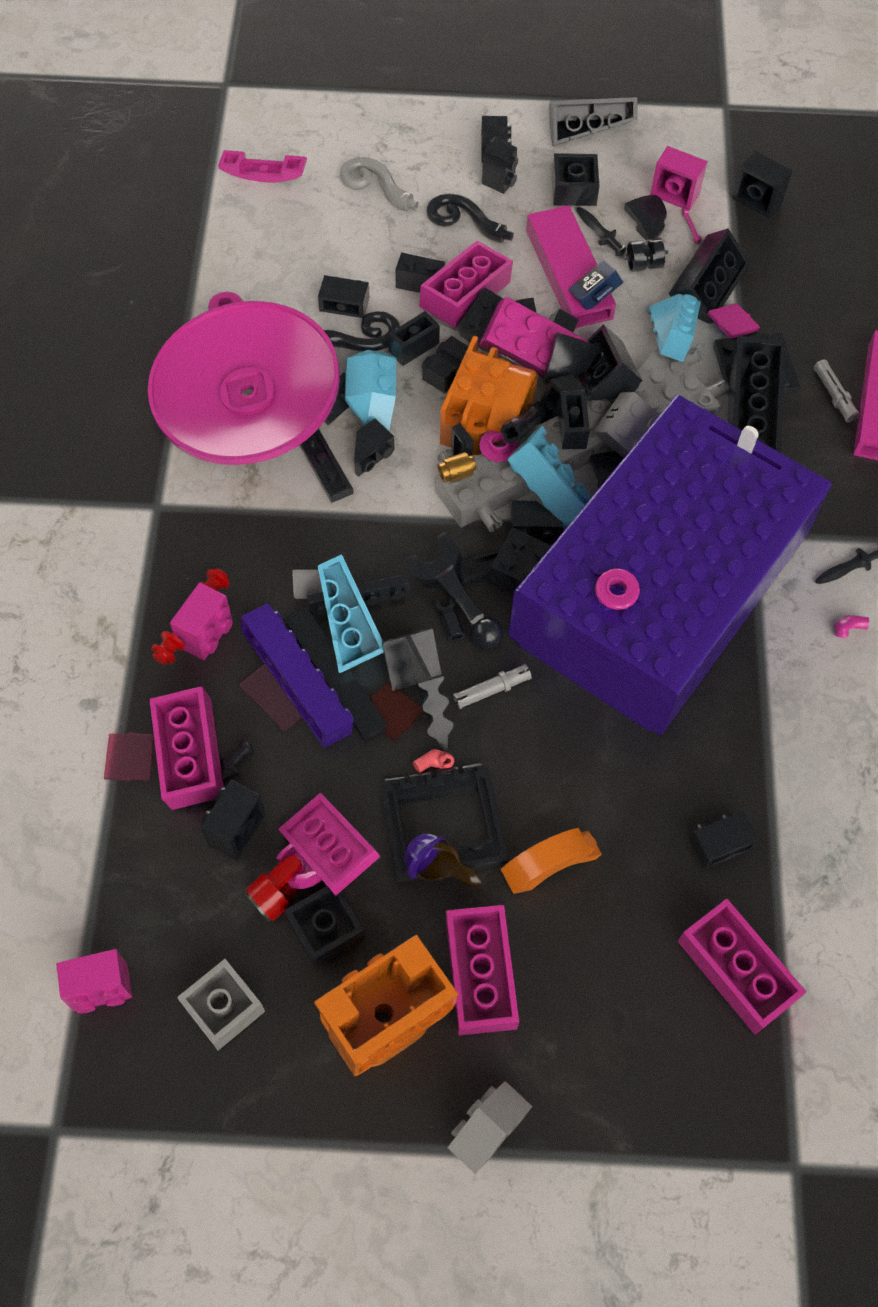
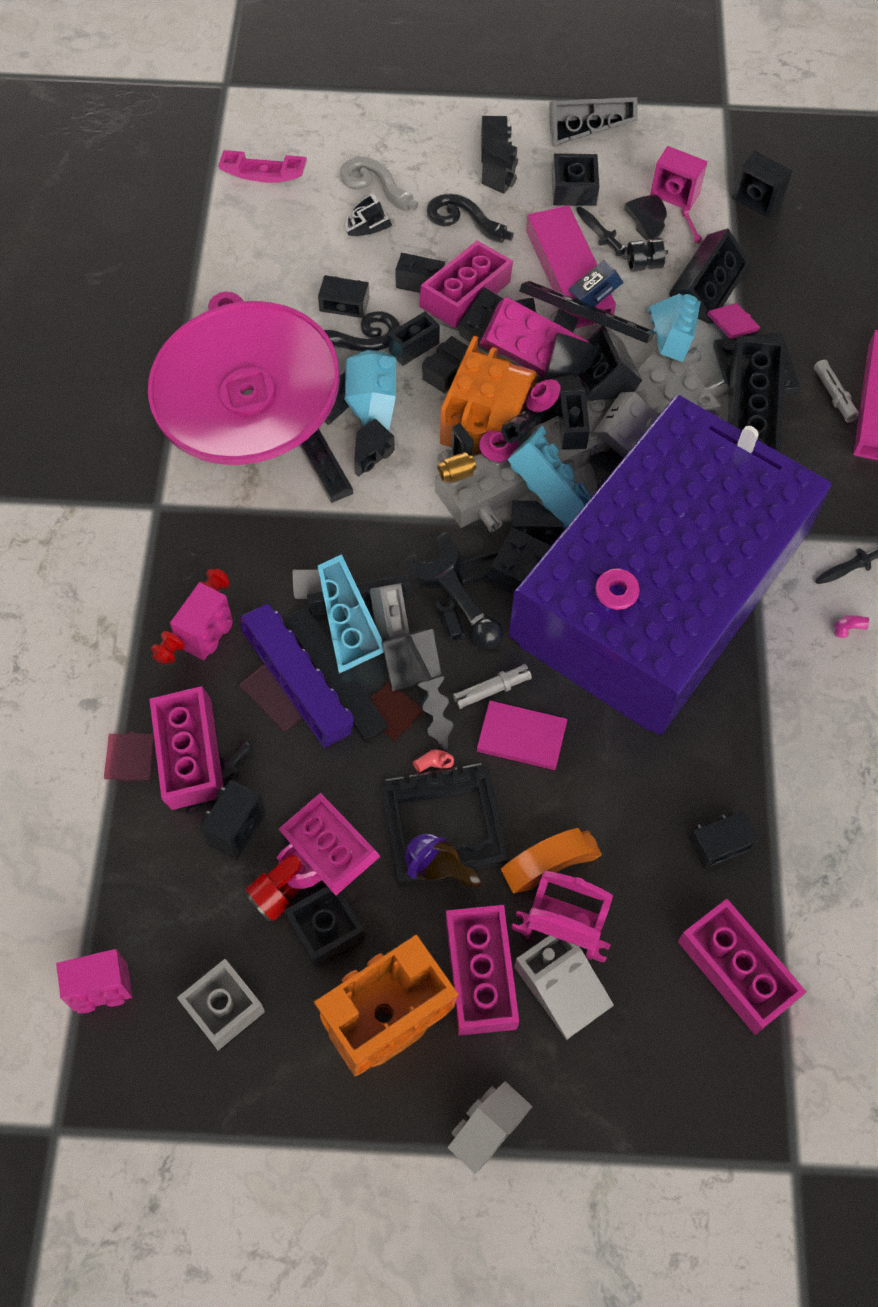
none -> black brick [345,192,392,236]
none -> light grey slope [370,583,409,639]
none -> dark pink tile [477,701,567,770]
none -> dark pink animal [512,871,613,962]
none -> light grey slope [514,935,614,1040]
none -> black tile [519,280,655,343]
none -> dark pink piece [526,379,561,412]

